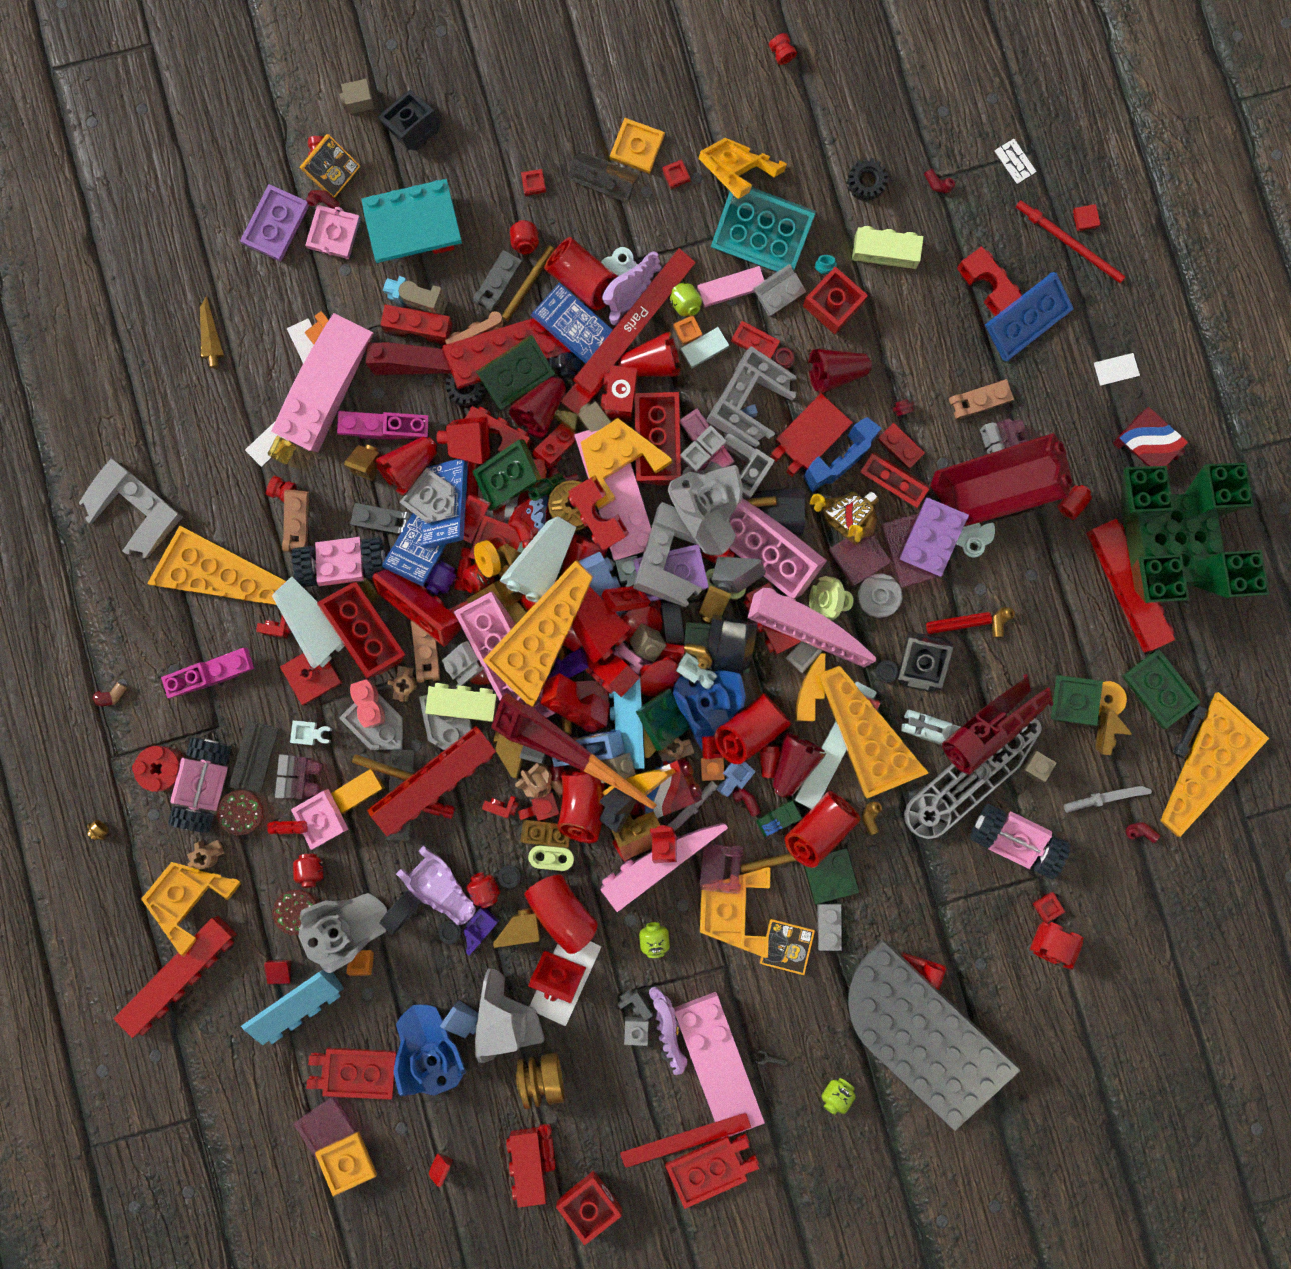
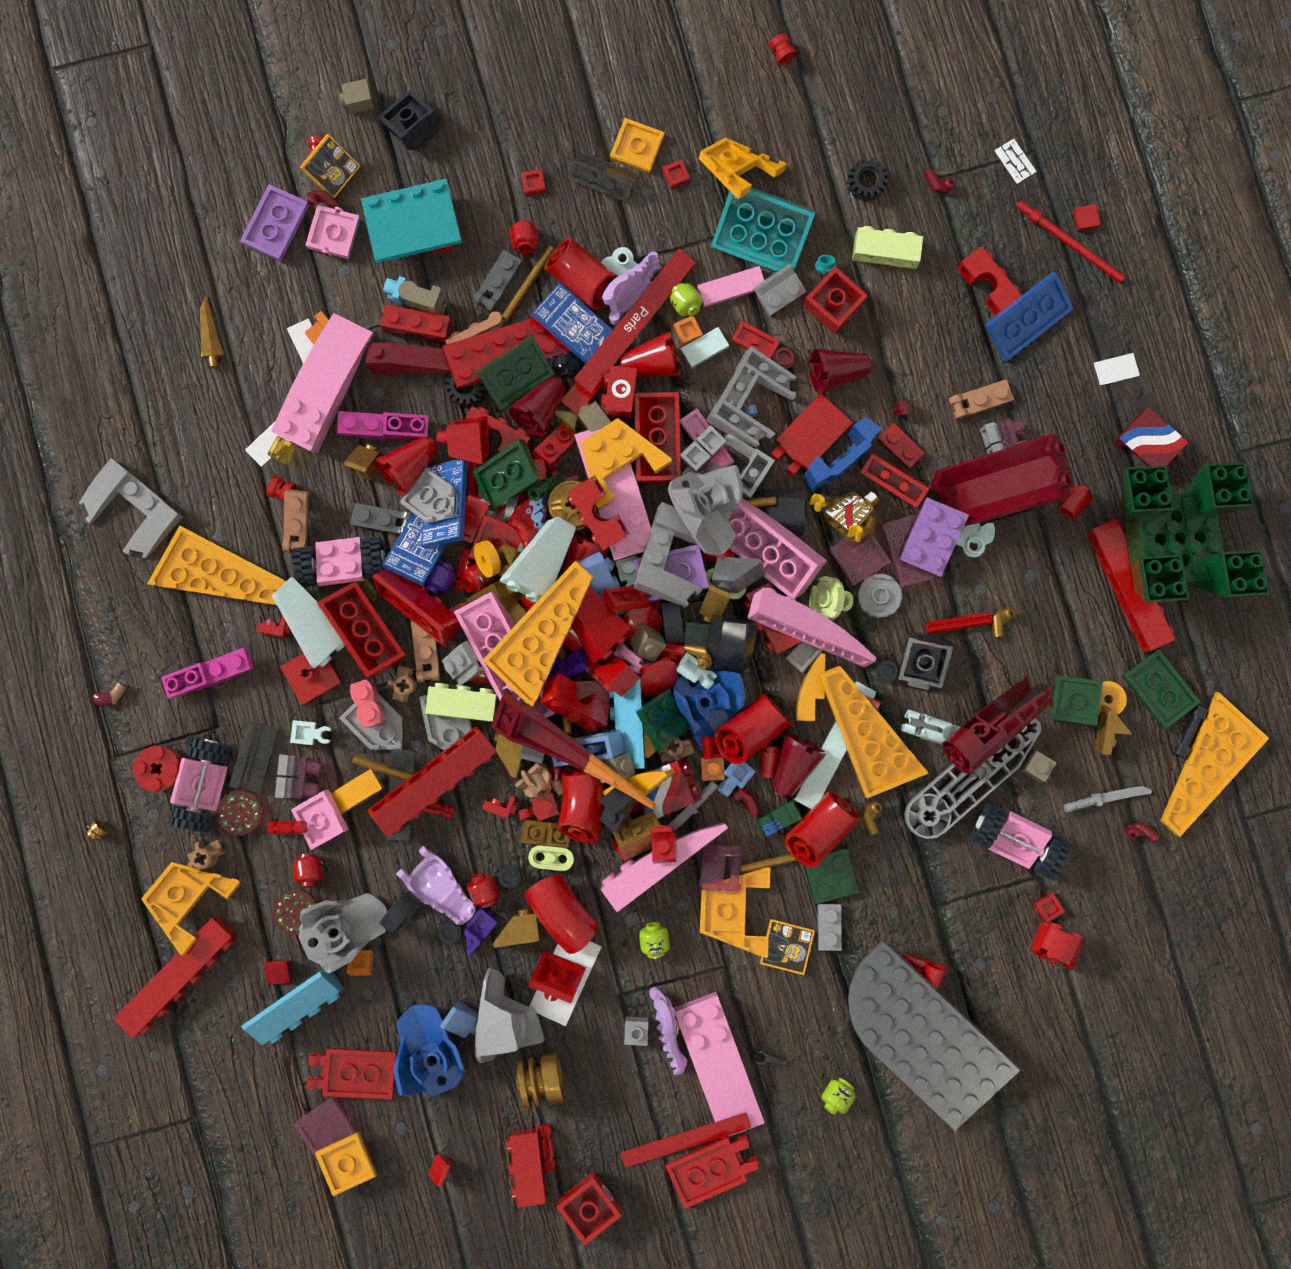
dark grey bracket [618,989,653,1021] -> none

